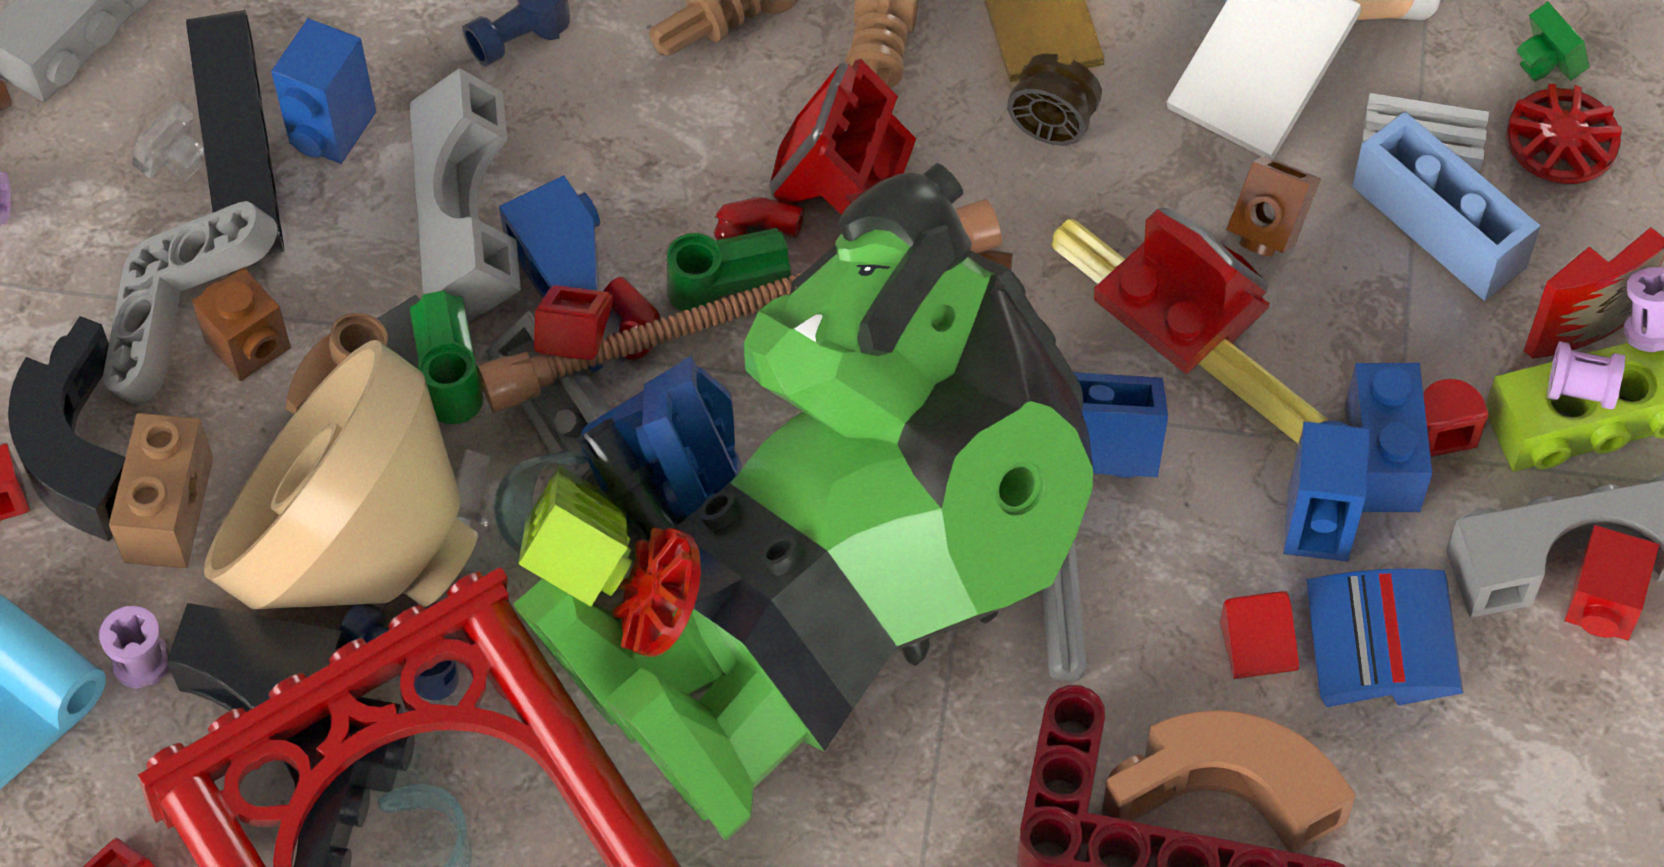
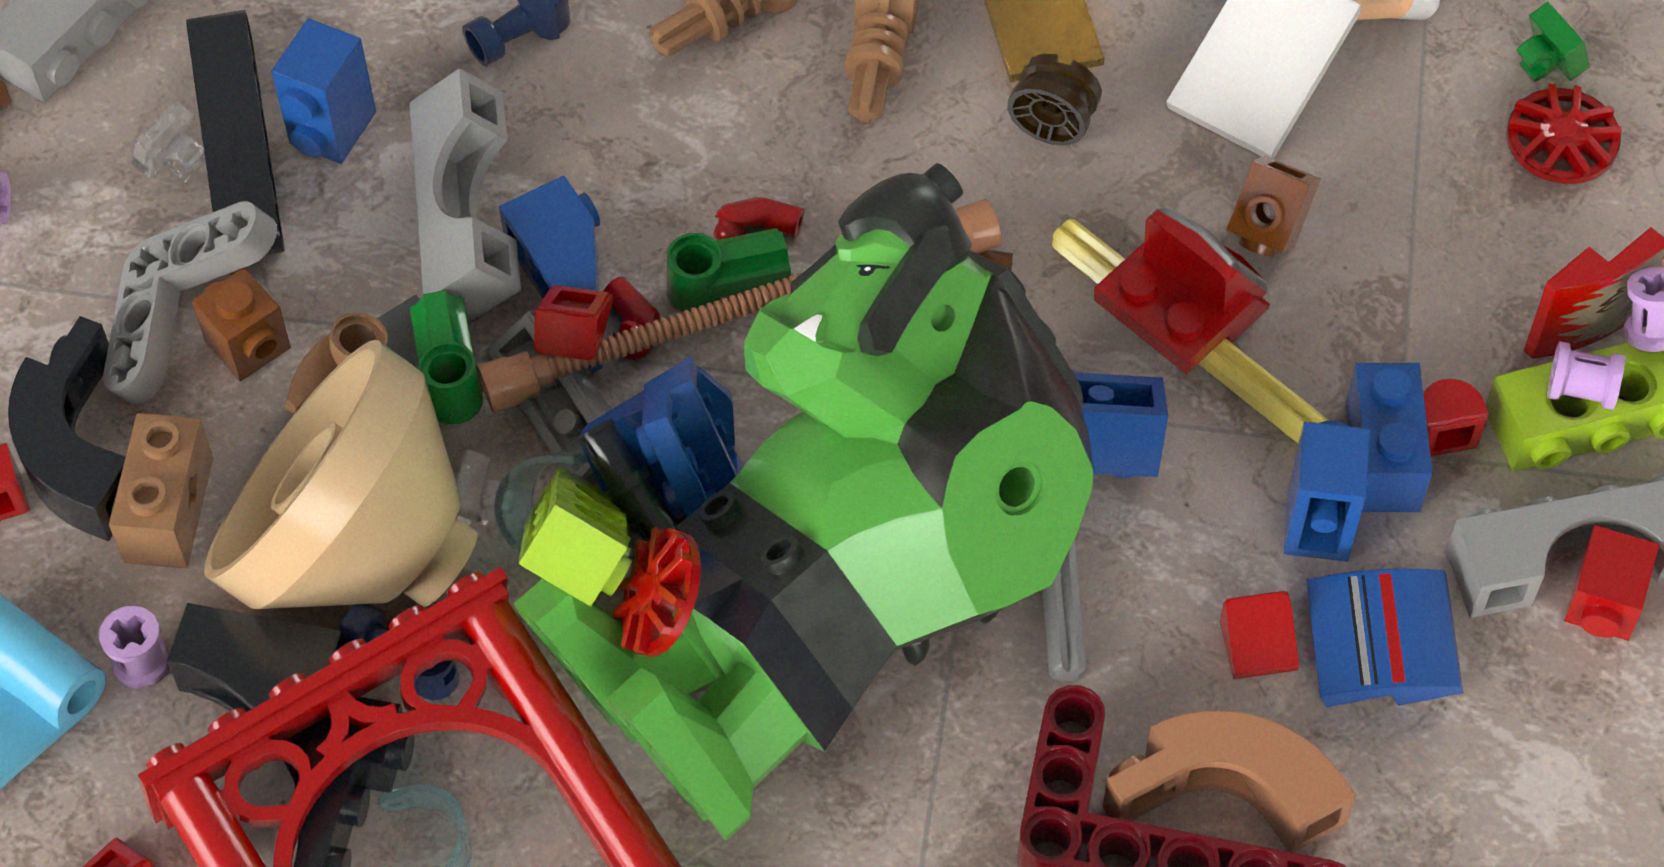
red piece [770,59,917,215] -> none
light blue brick [1352,111,1540,301] -> none
white tile [1360,93,1489,172] -> none

